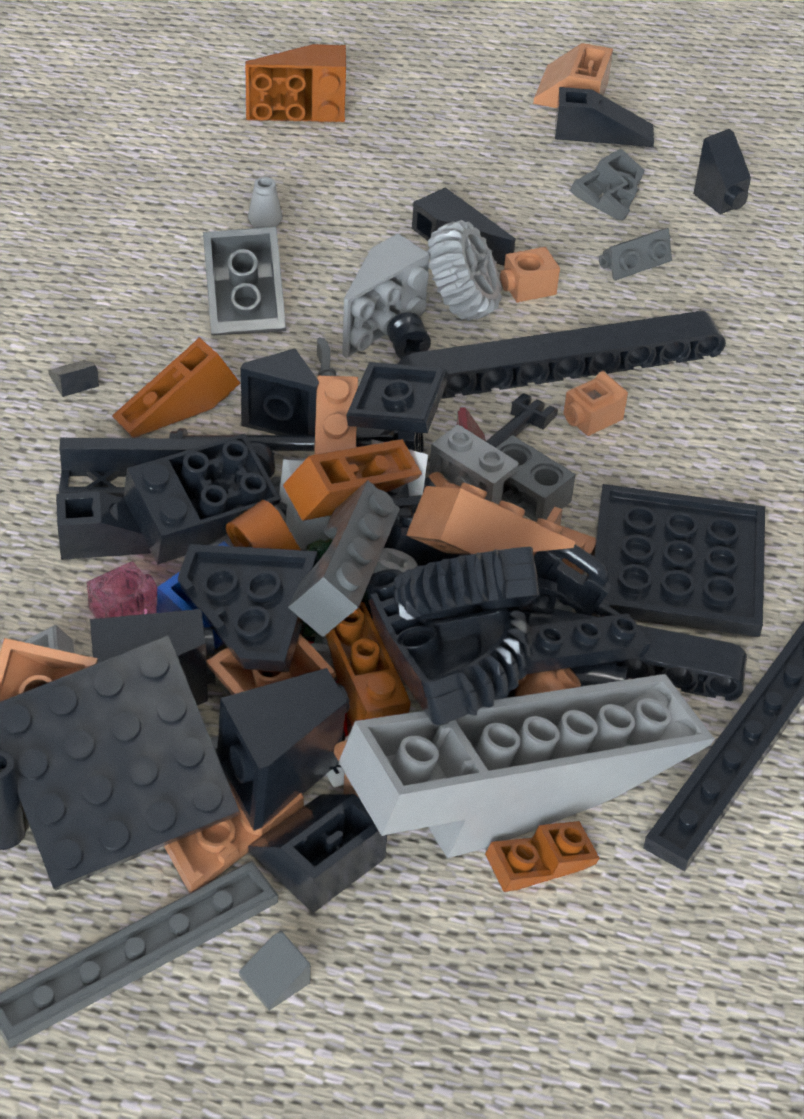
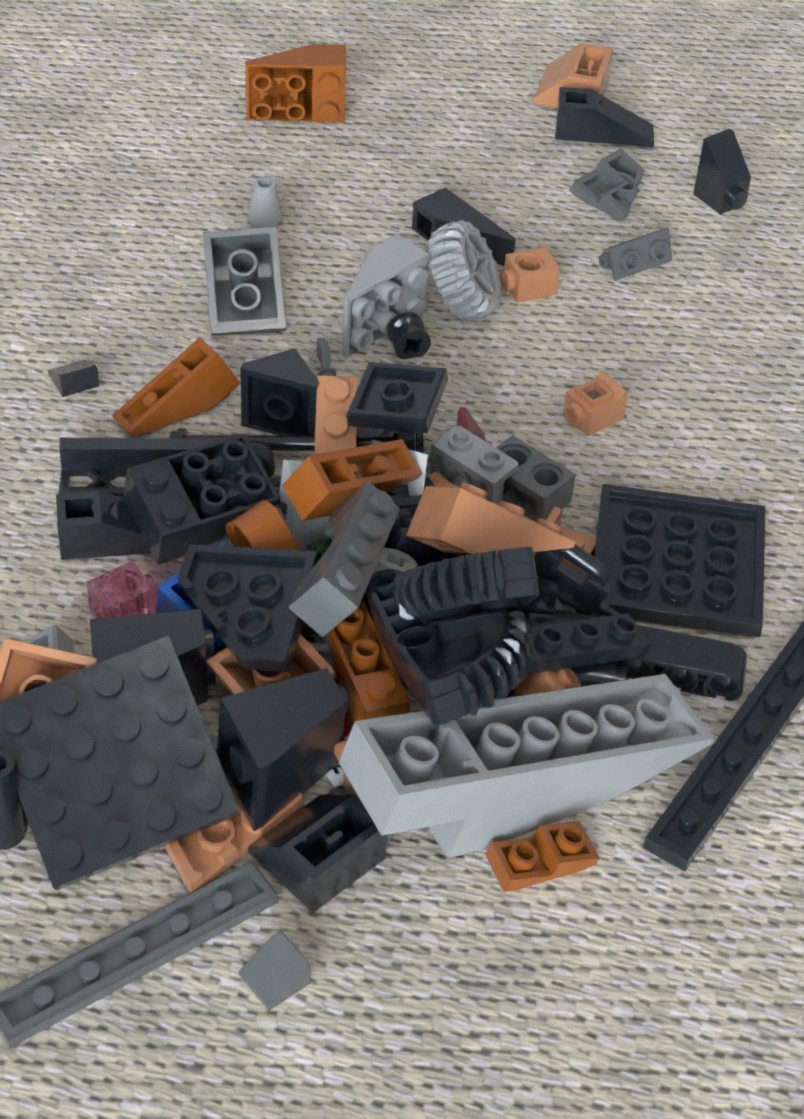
black beam [398,311,726,399] -> none
black hinge [486,393,558,448] -> none

